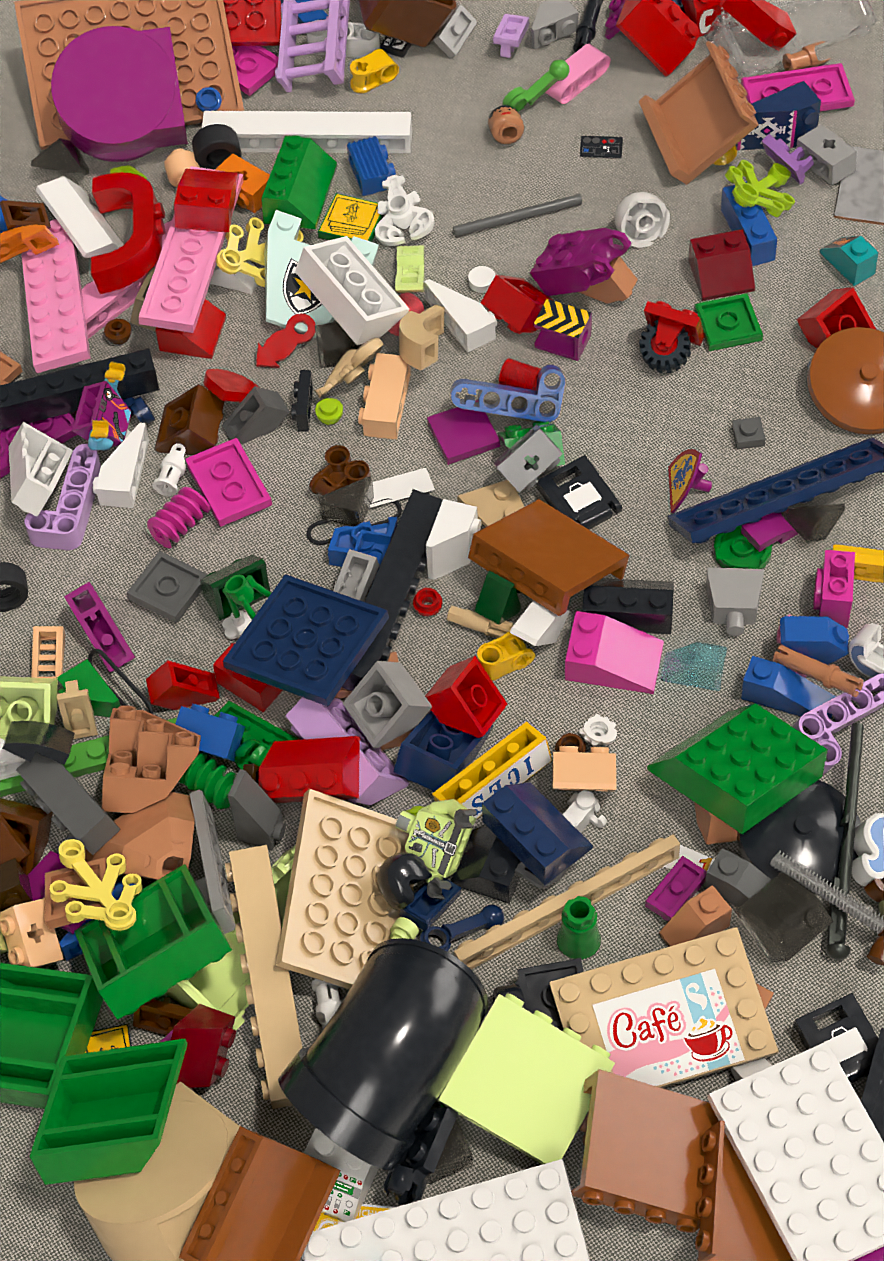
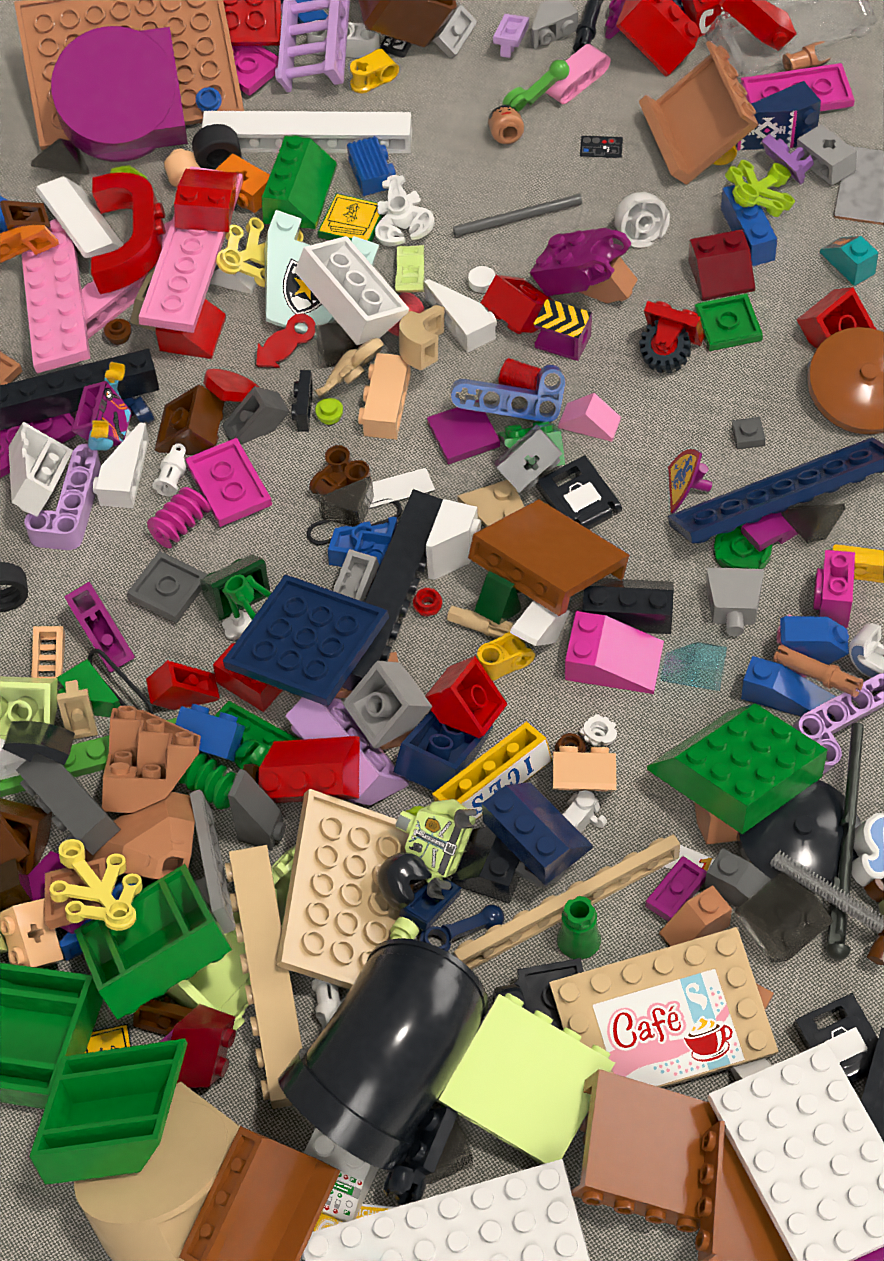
none -> bright pink slope [558,393,621,442]

